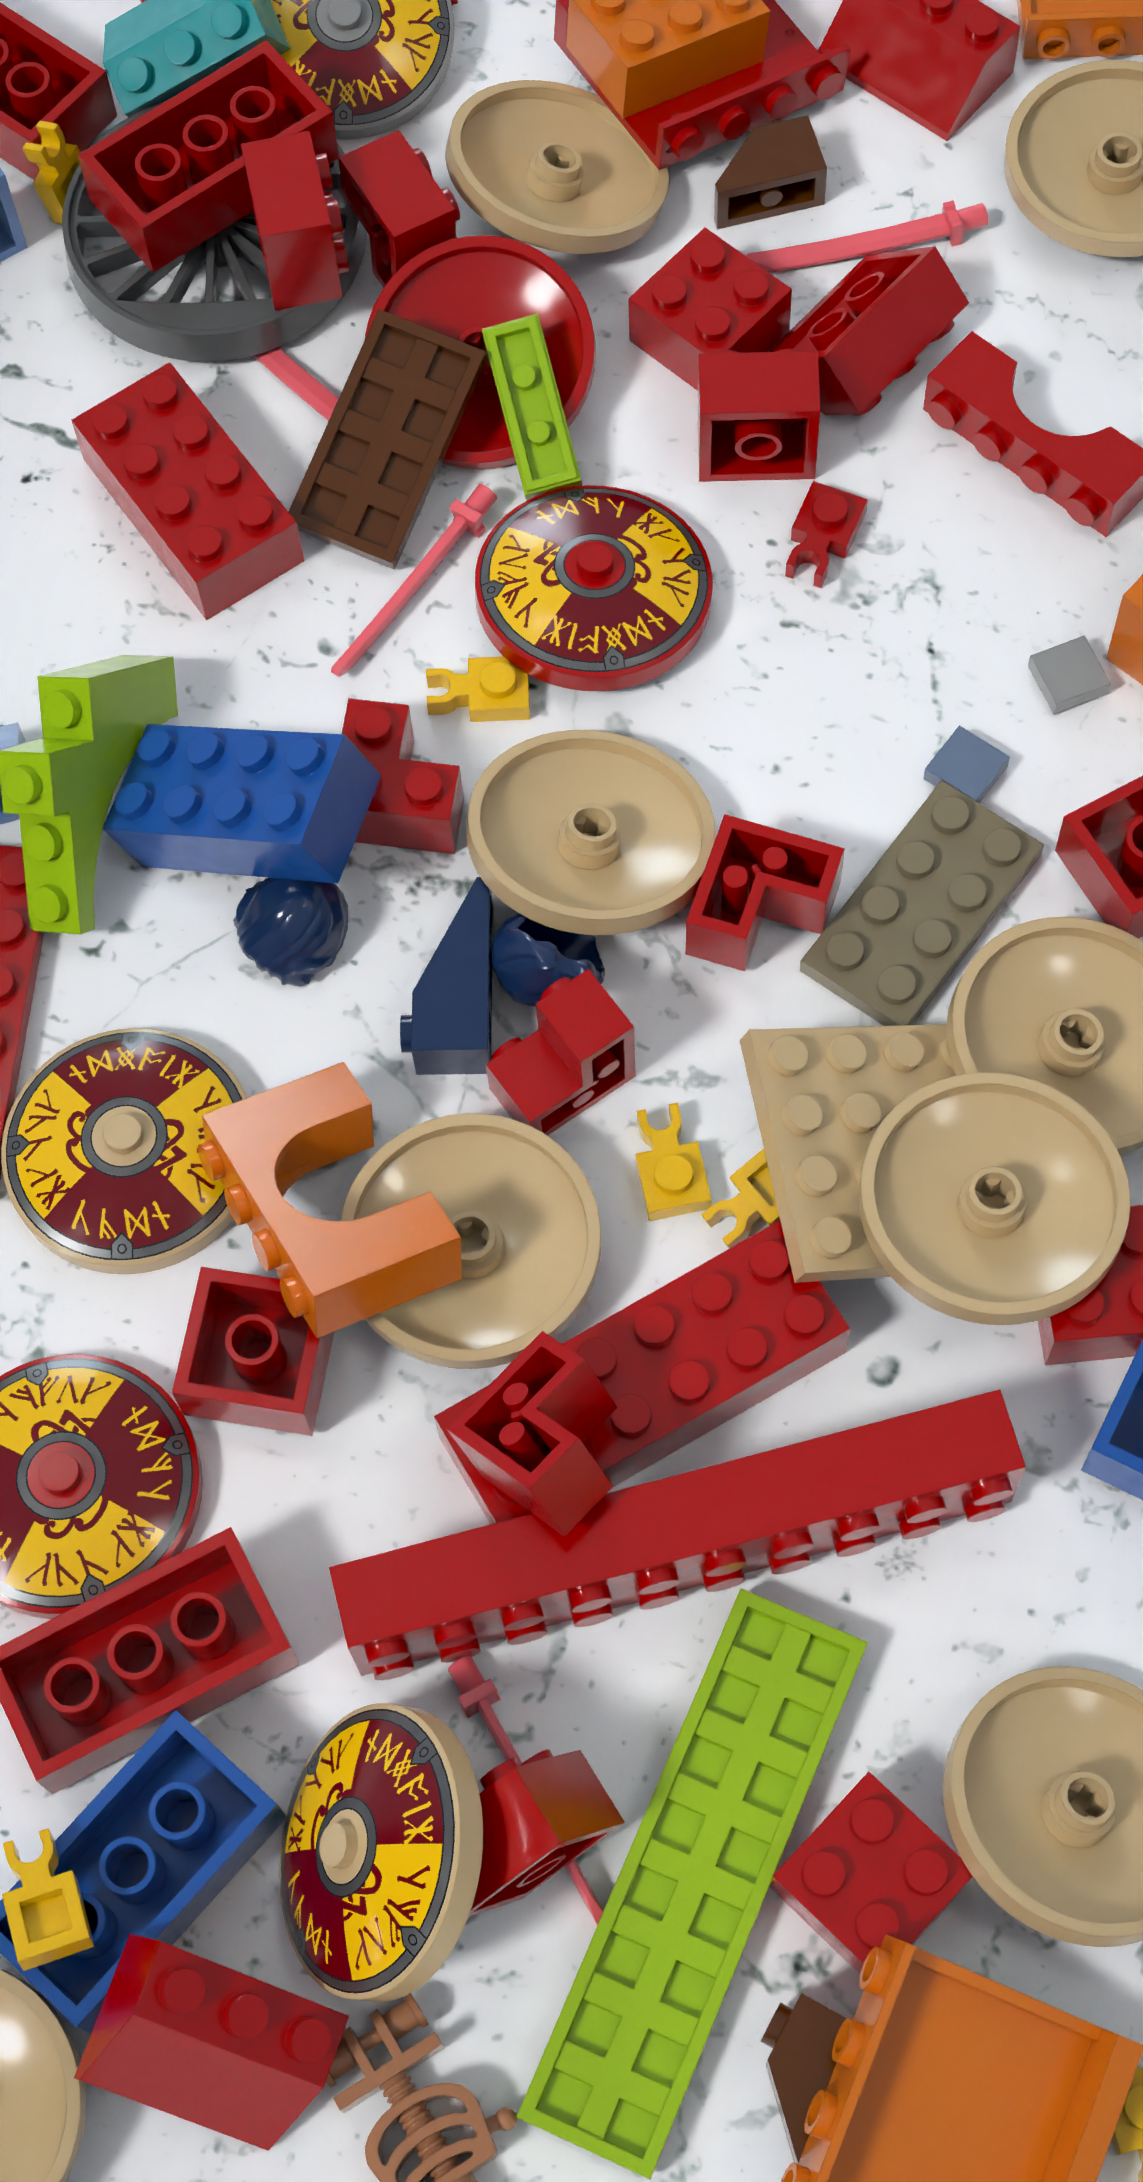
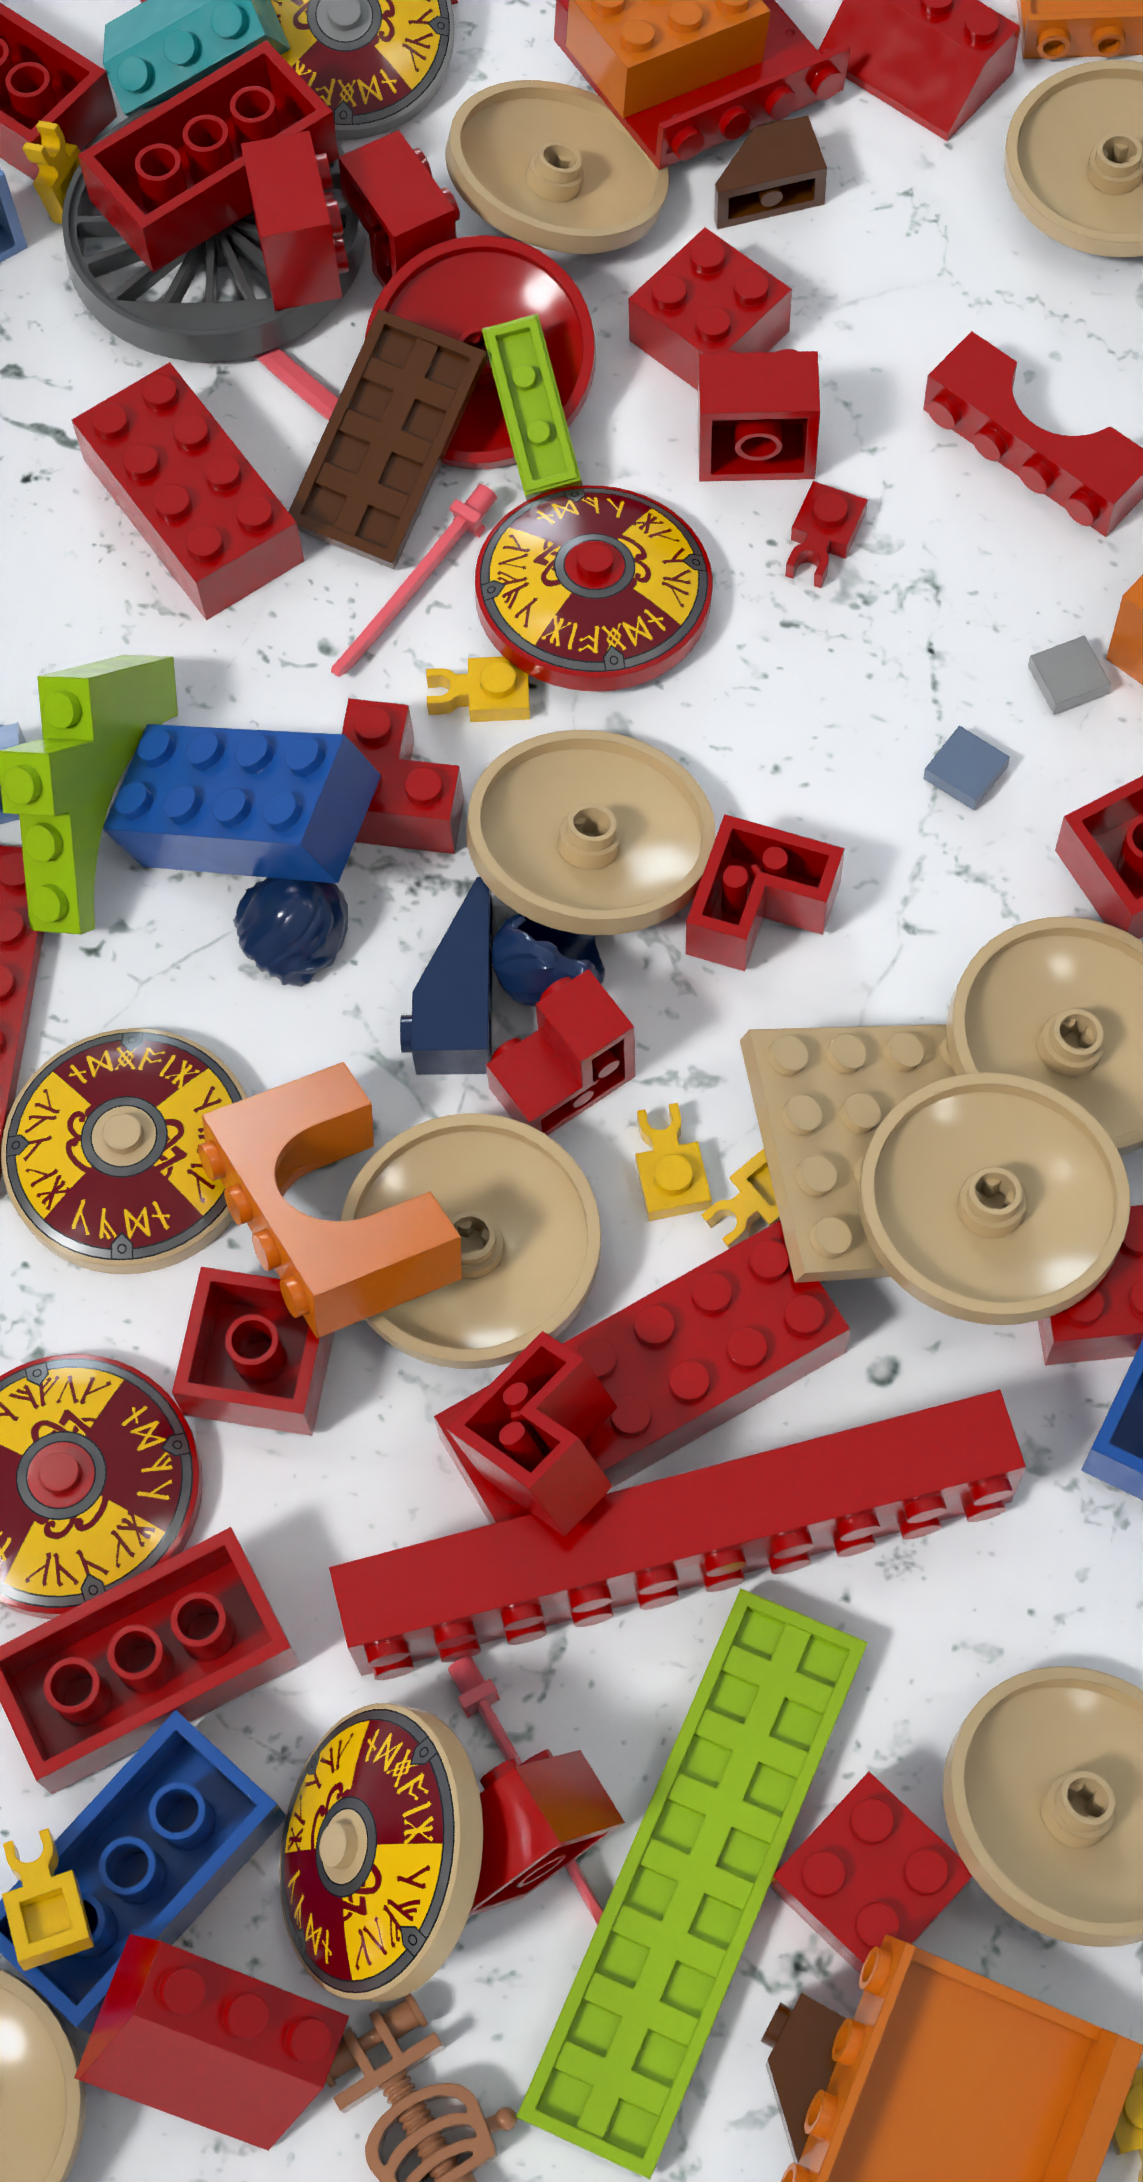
coral sword [746,200,989,272] -> none
red slope [769,246,969,416] -> none
dark tan plate [800,780,1044,1026] -> none

